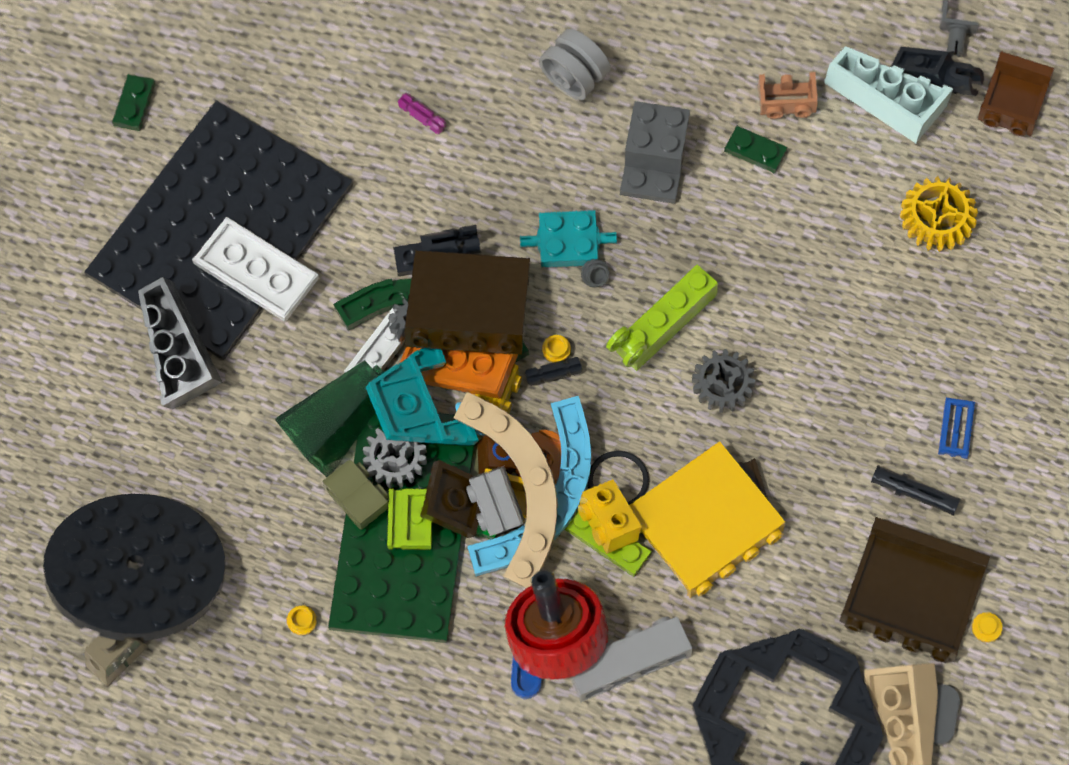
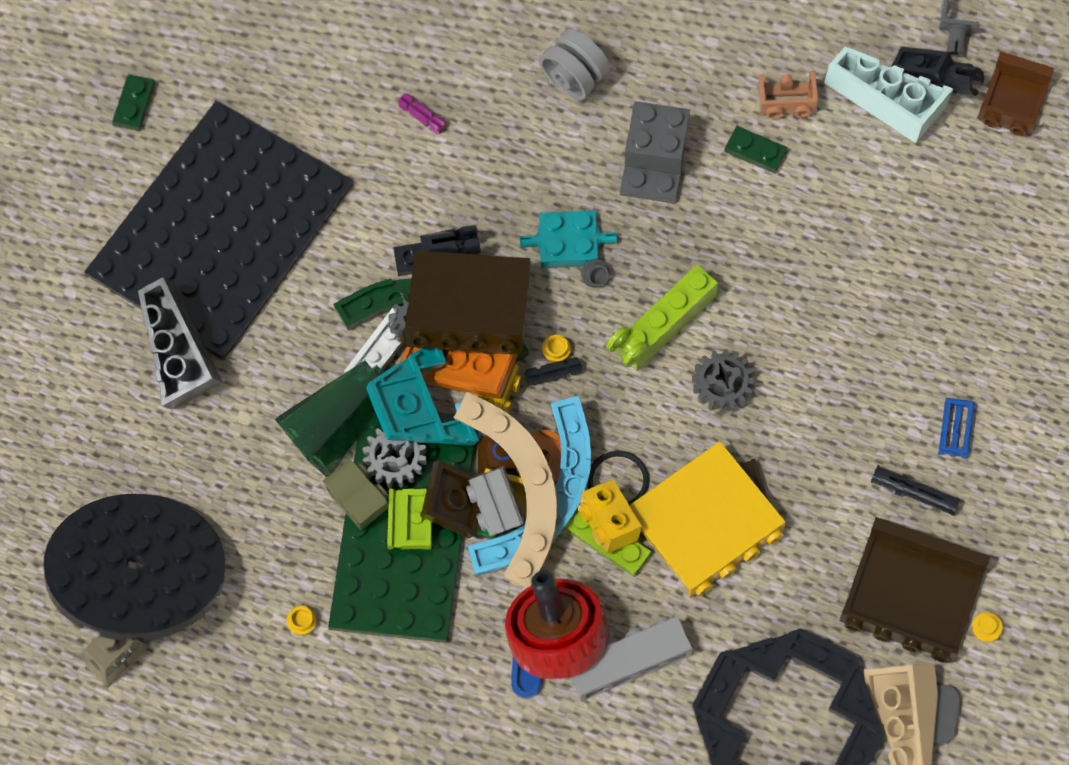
white tile [193,217,319,322] -> none
yellow gear [900,176,978,252] -> none

